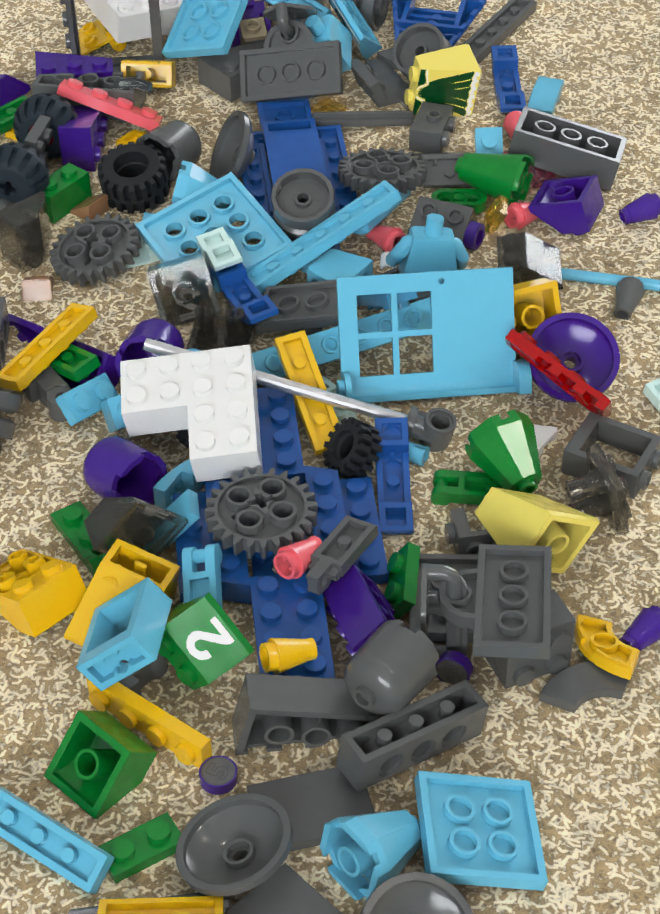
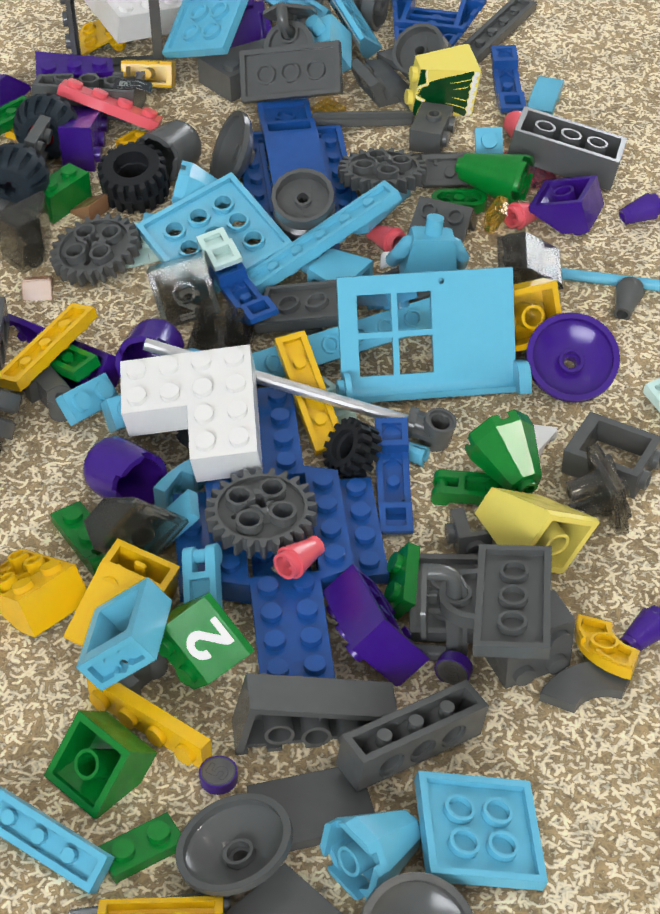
dark tan bracket [239,17,267,45] -> none
yellow cone [259,638,318,675] -> none
dark grey hinge [306,515,378,595] -> none
dark grey cylinder [345,619,439,716] -> none
dark purple tile [463,221,485,251] -> none
red wing [505,329,612,418] -> none

